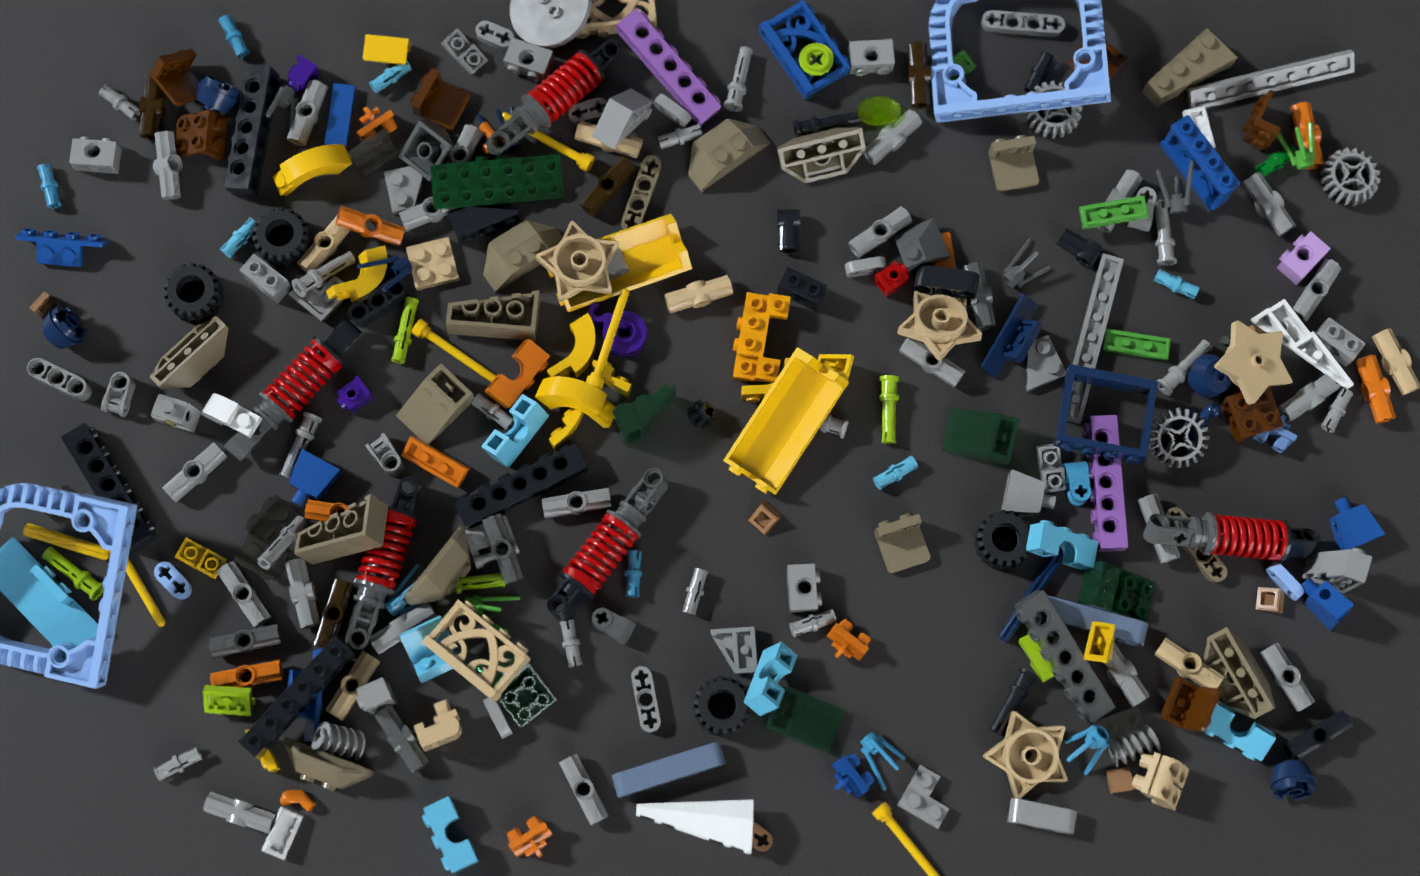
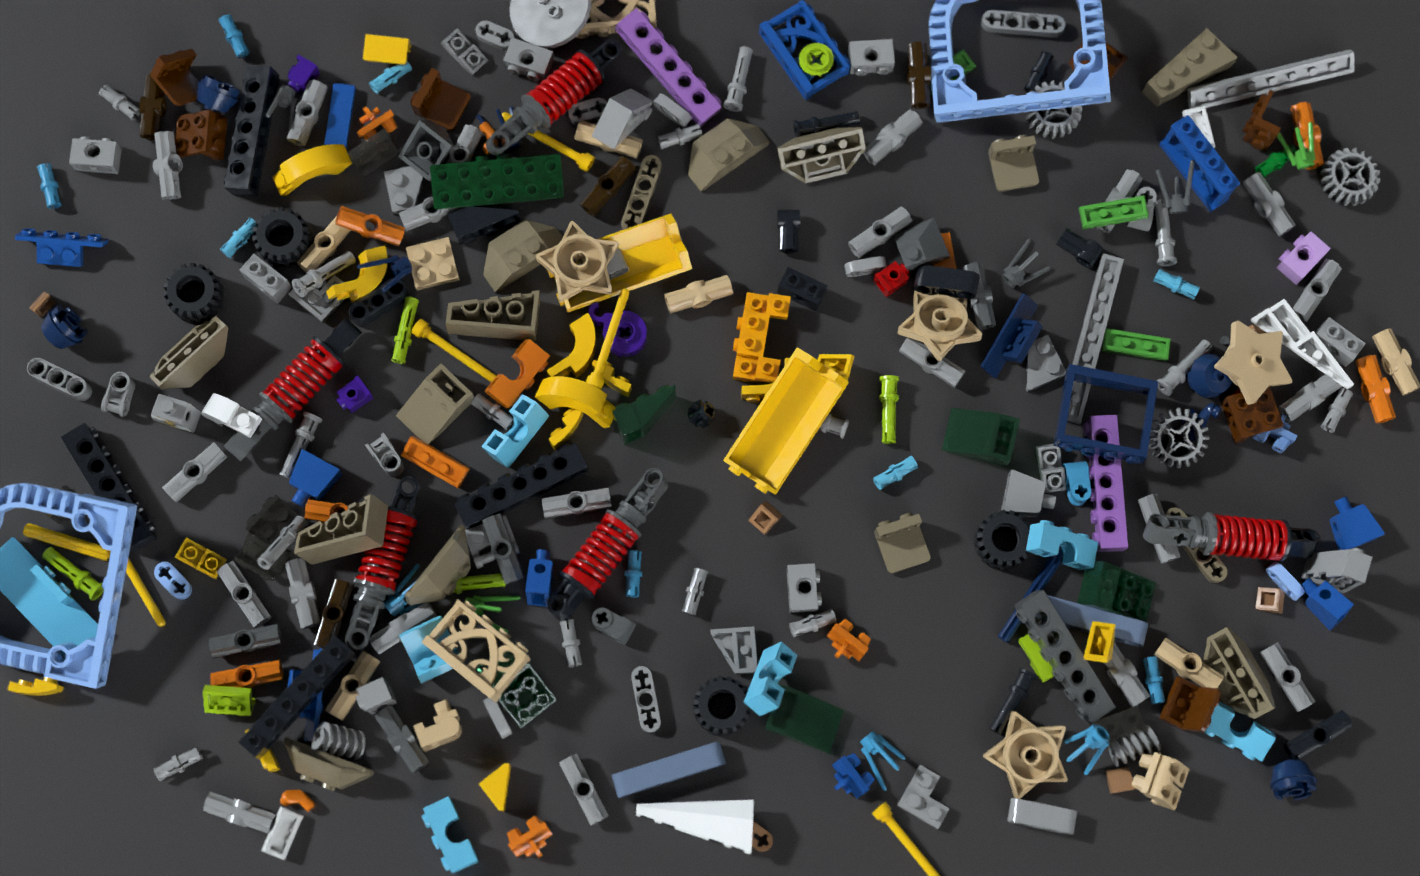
clear neon green dish [858,96,901,126] -> none
none -> yellow slope [7,677,64,696]
none -> yellow slope [479,763,511,812]
none -> blue torso [525,550,554,607]
none -> dark azure pin [1143,657,1166,705]

